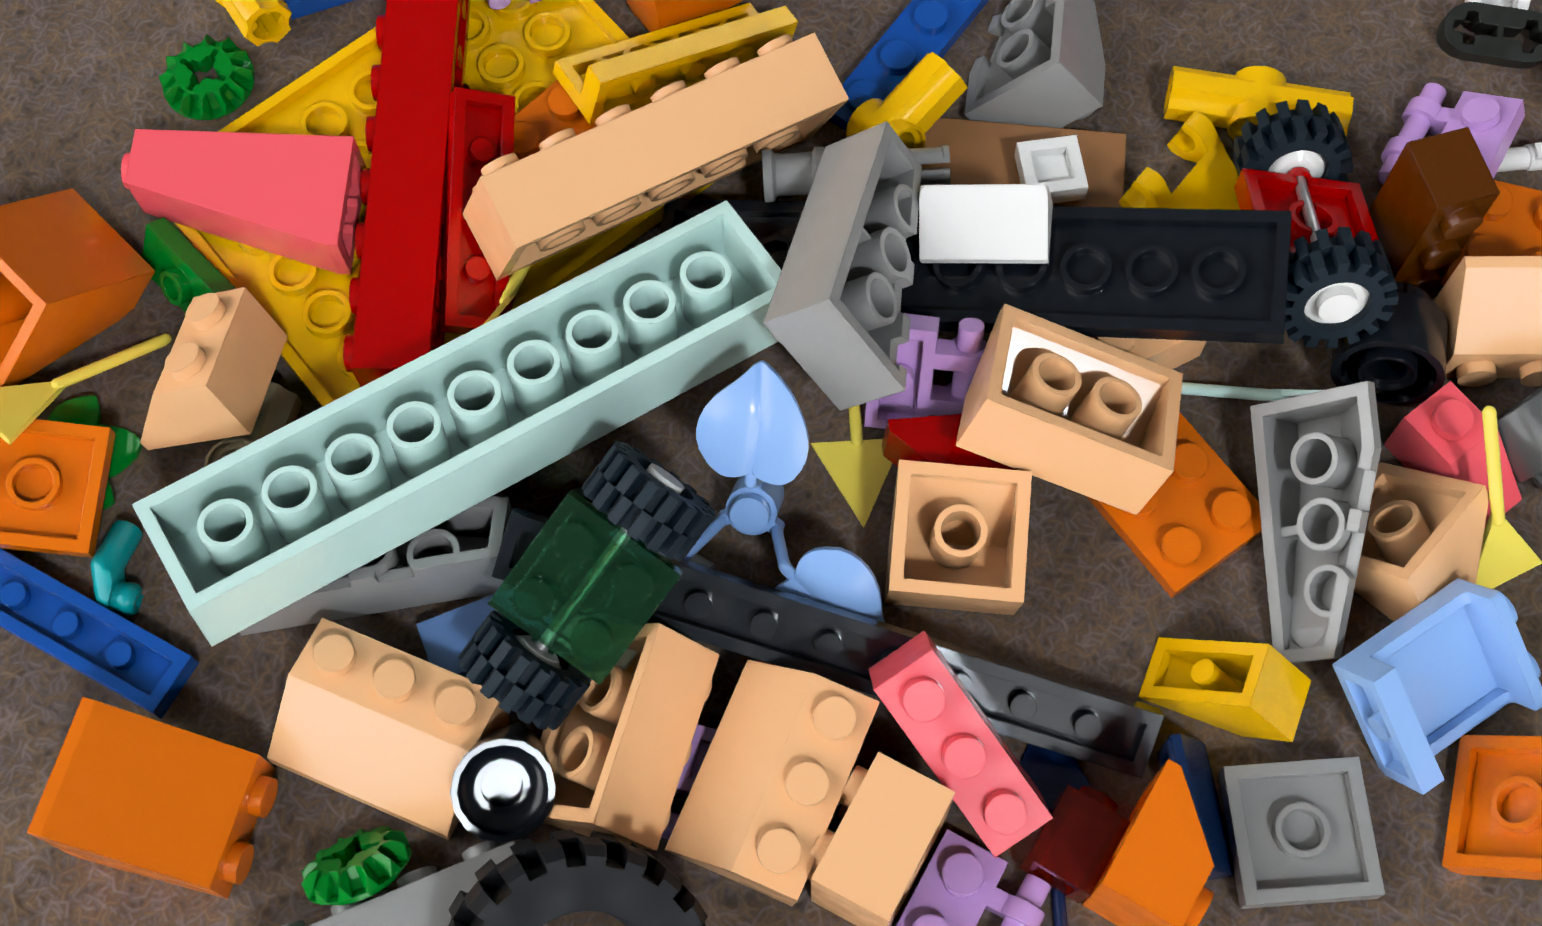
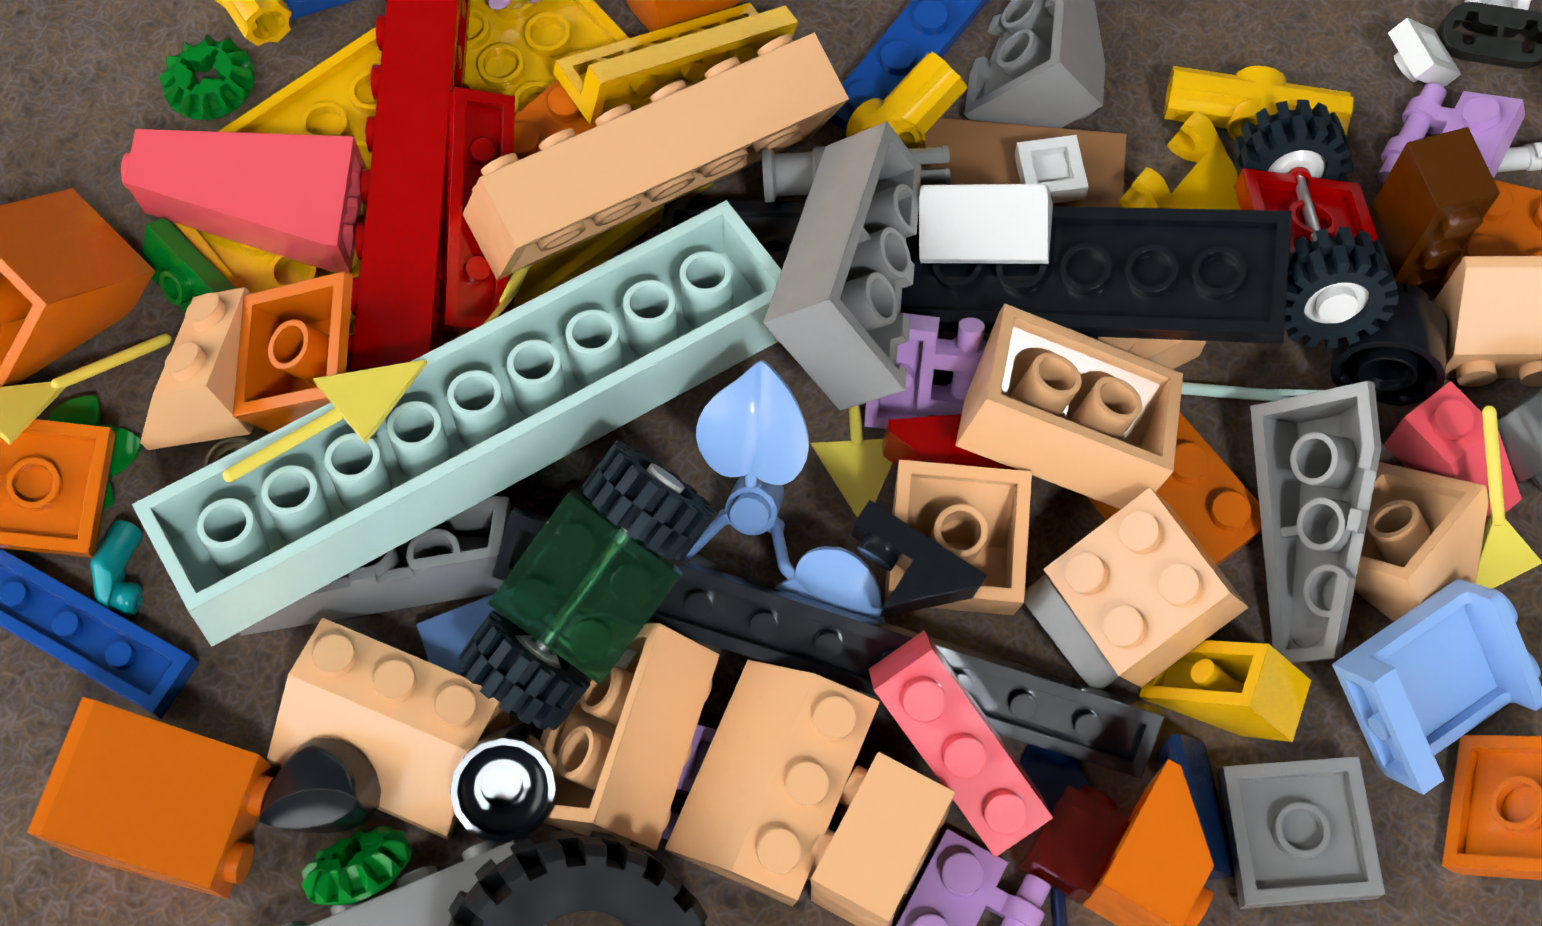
none -> light yellow piece [222,359,427,482]
none -> orange slope [233,271,353,433]
none -> black piece [259,738,381,833]
none -> black slope [852,500,987,617]
none -> light grey beam [1024,574,1119,690]
none -> light nougat brick [1043,487,1249,687]
none -> white plate [1388,18,1462,87]

